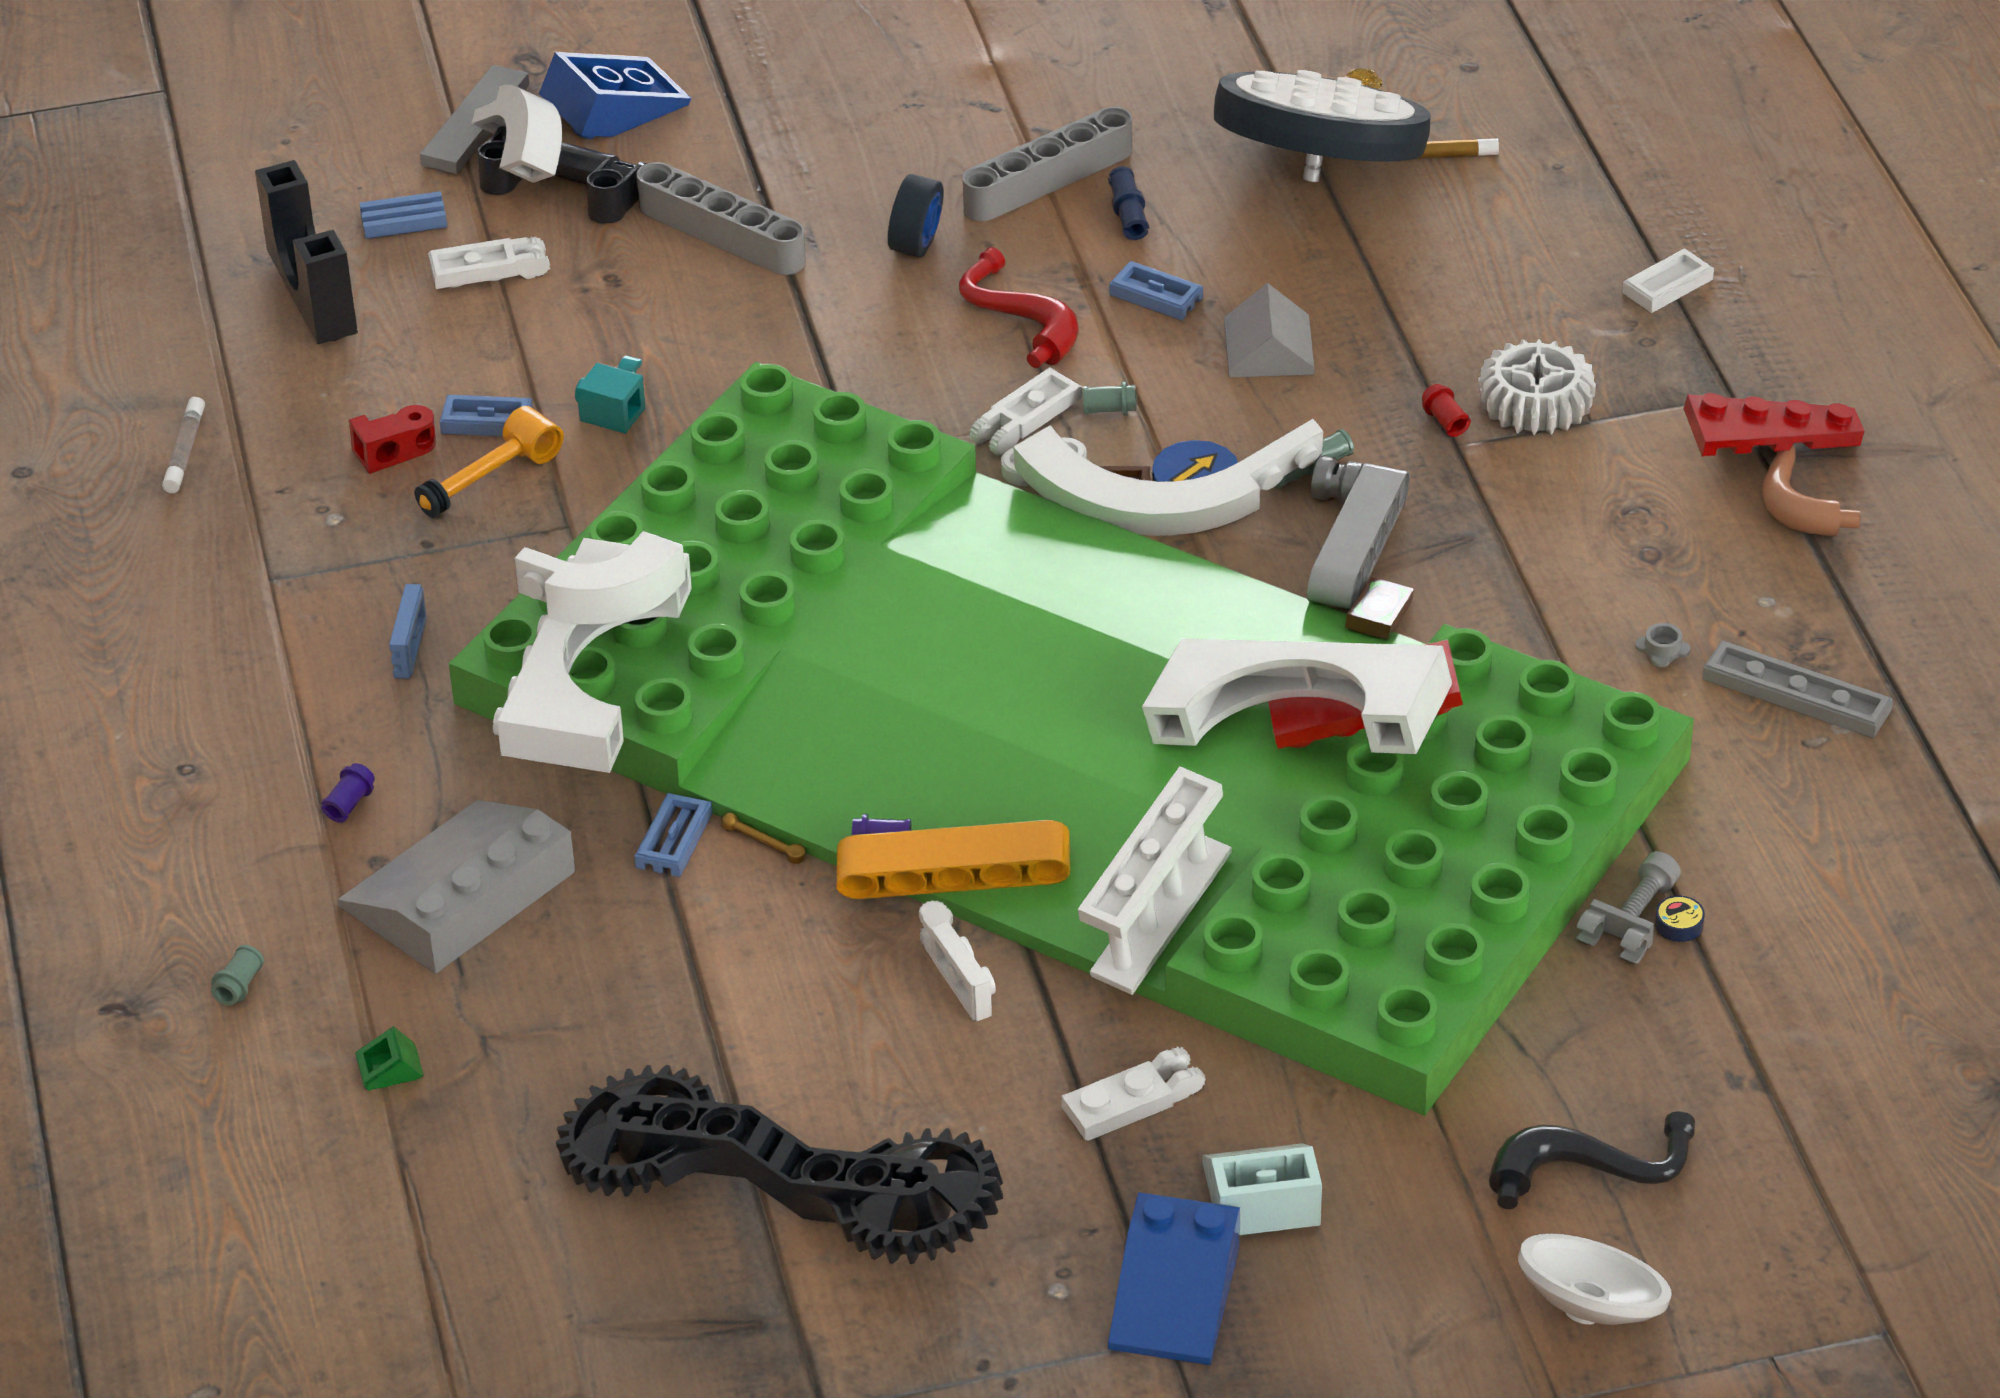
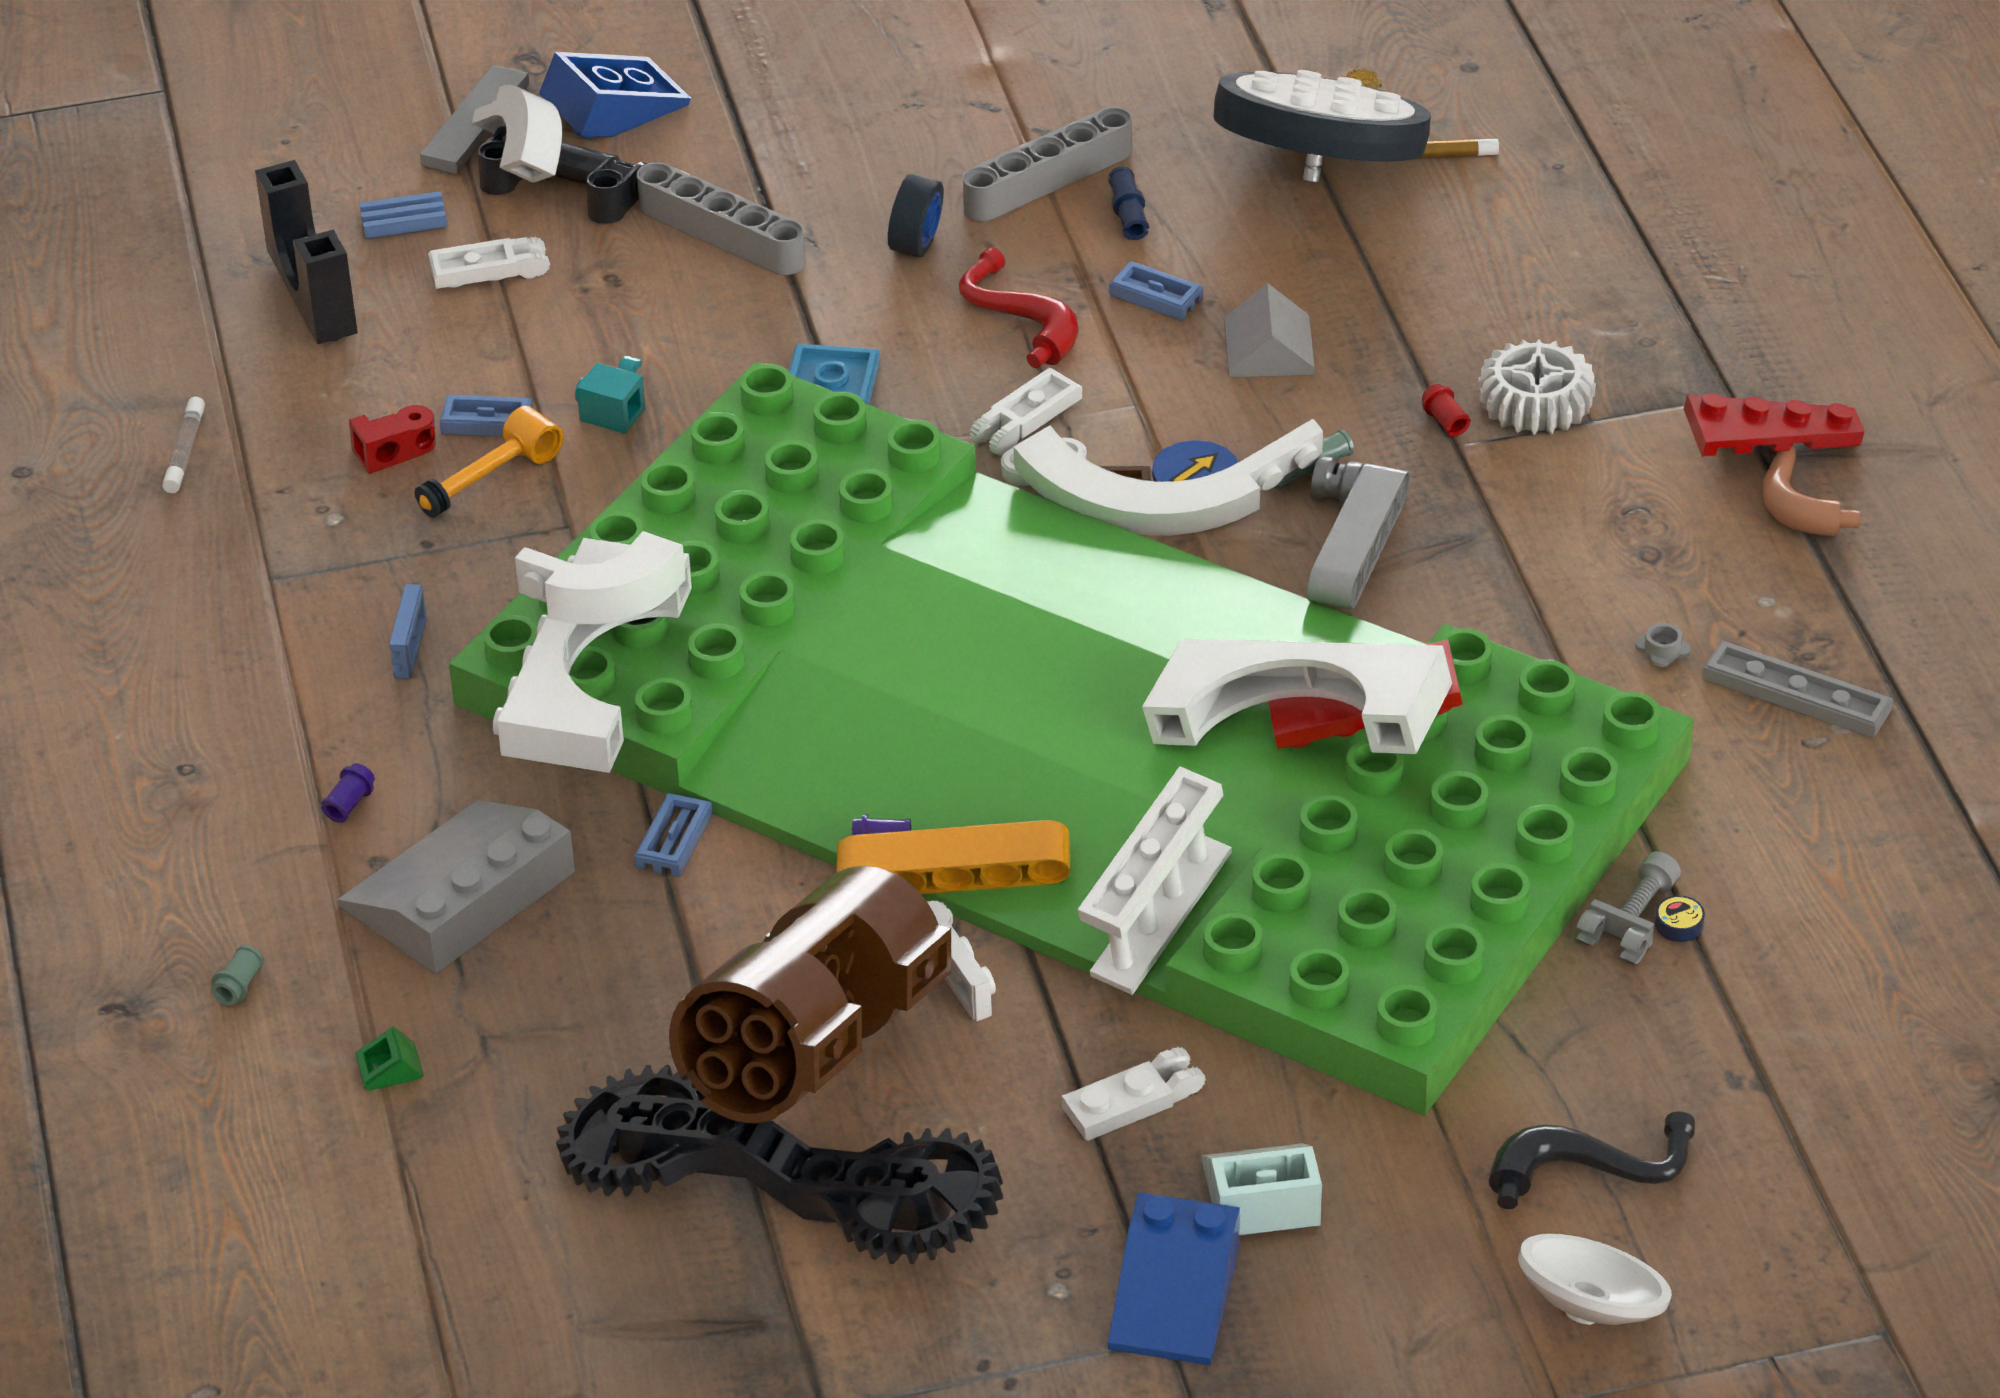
pearl gold hinge [721,812,805,864] -> none
sand green pin [1083,381,1137,416] -> none
reddish brown tile [1345,577,1414,640] -> none
white tile [1622,248,1714,313] -> none
none -> reddish brown cylinder [669,866,951,1123]
none -> dark azure tile [789,344,881,405]

